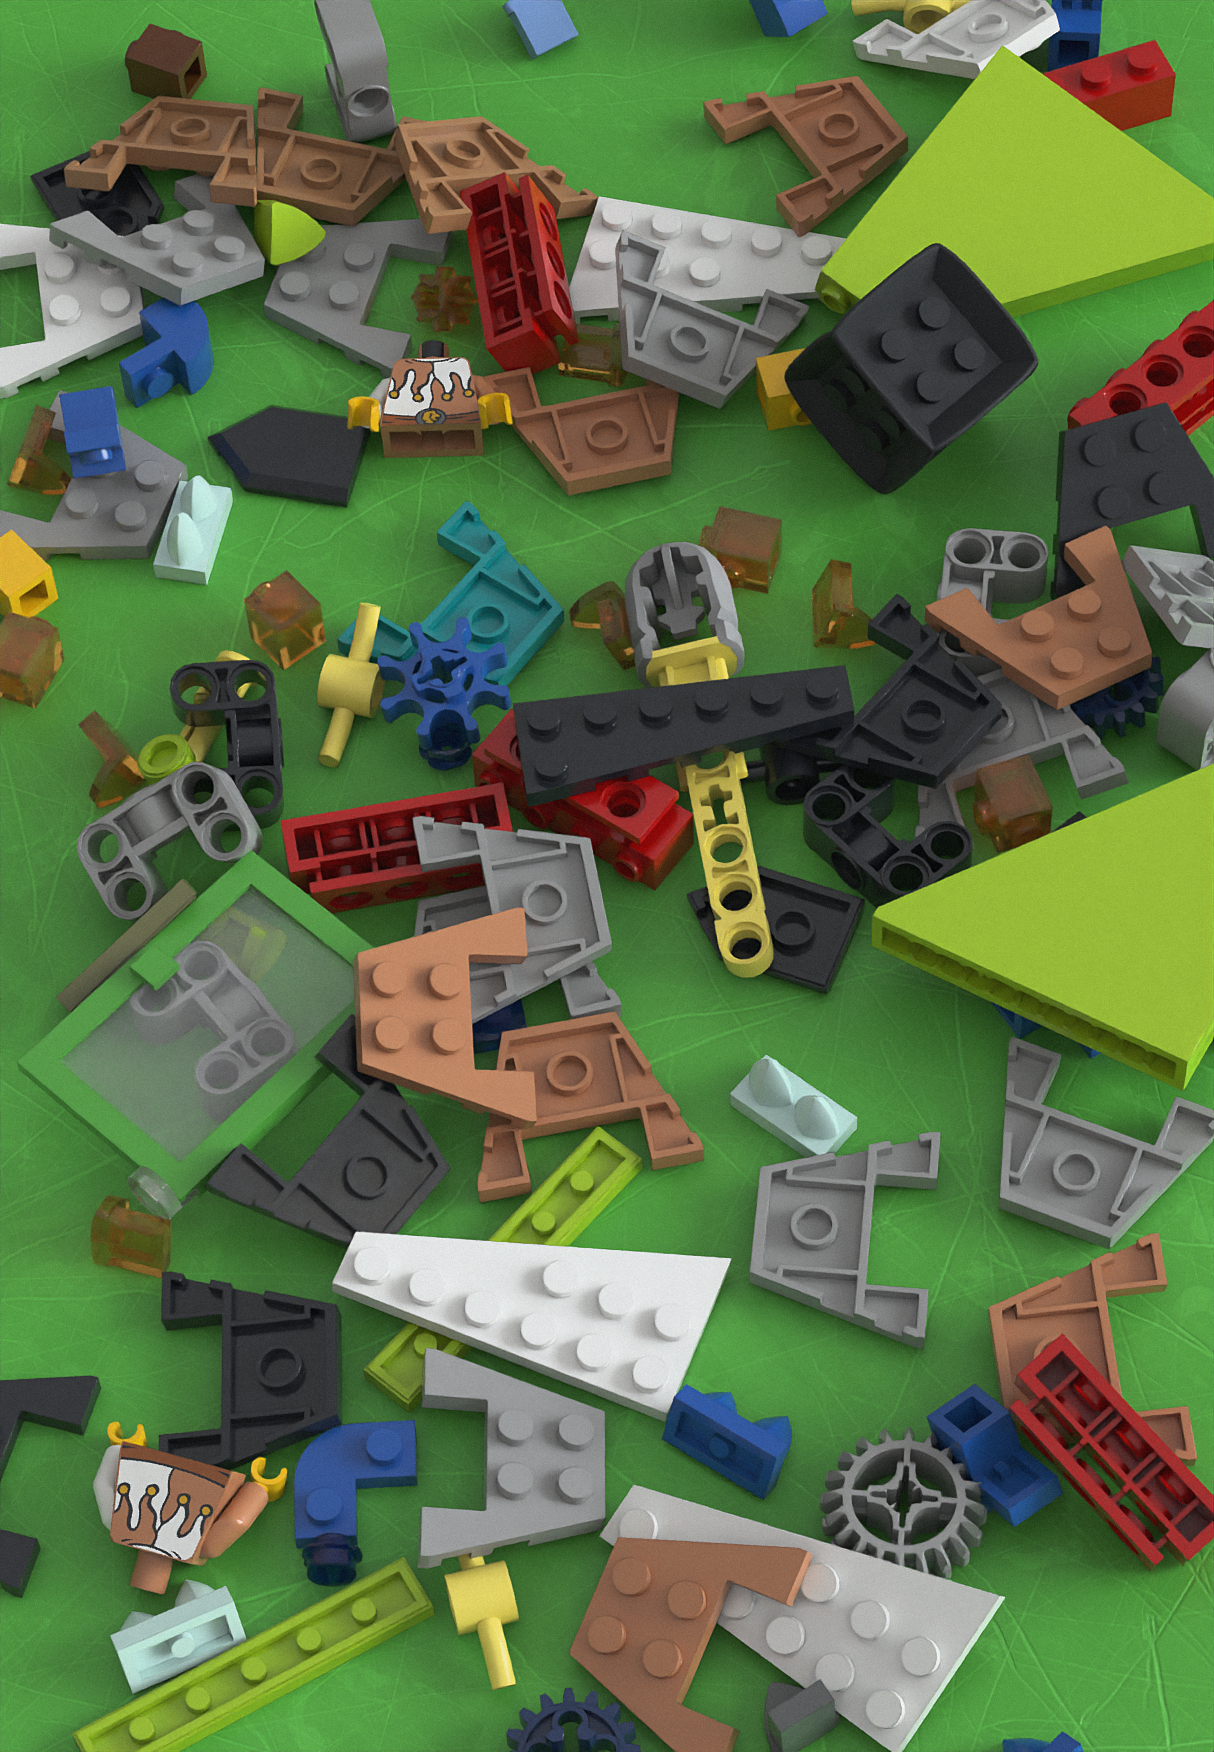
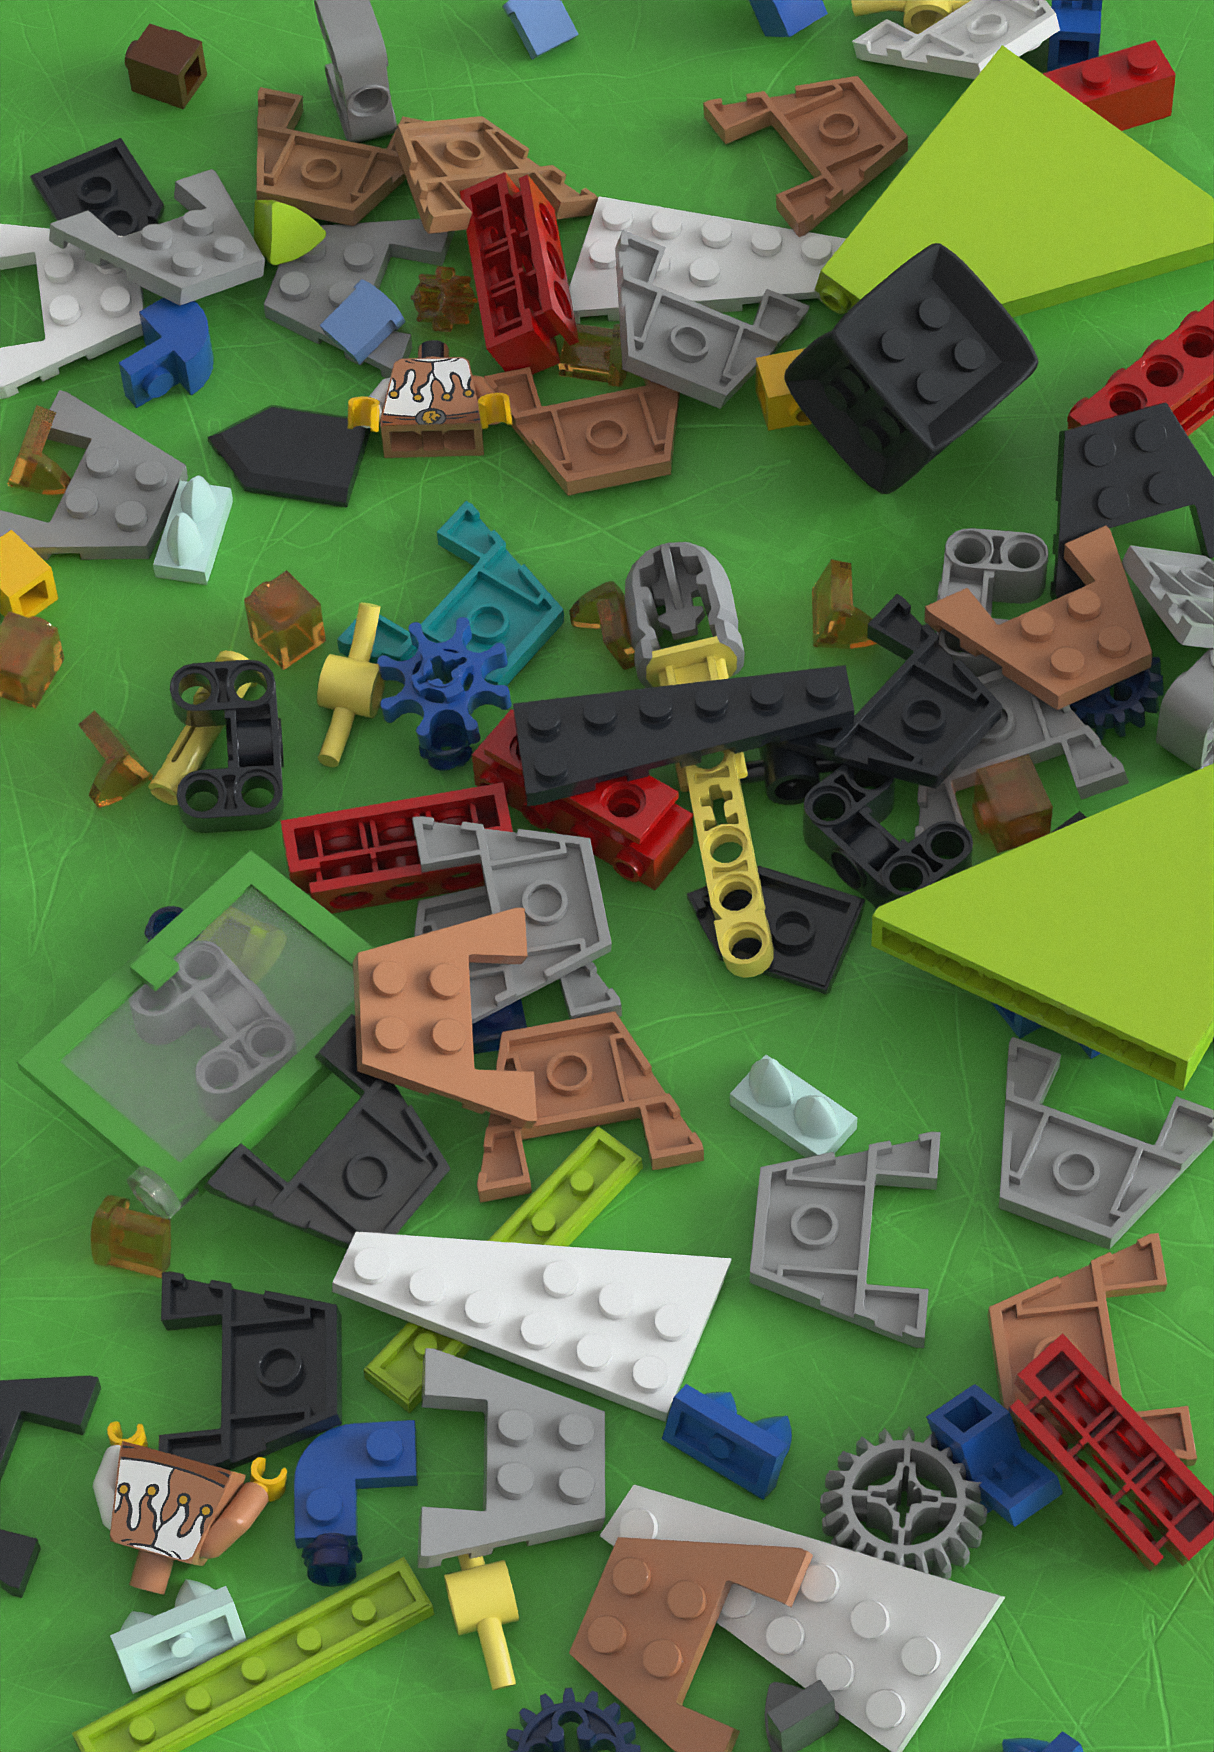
olive tile [56,879,199,1012] -> none
blue brick [59,386,126,479] -> none
medium nougat wing [64,96,257,207] -> none
light grey beam [77,762,263,922] -> none
lime tile [137,734,196,785] -> none
clear orange brick [698,506,782,594] -> none
none -> medium blue tile [320,279,406,365]

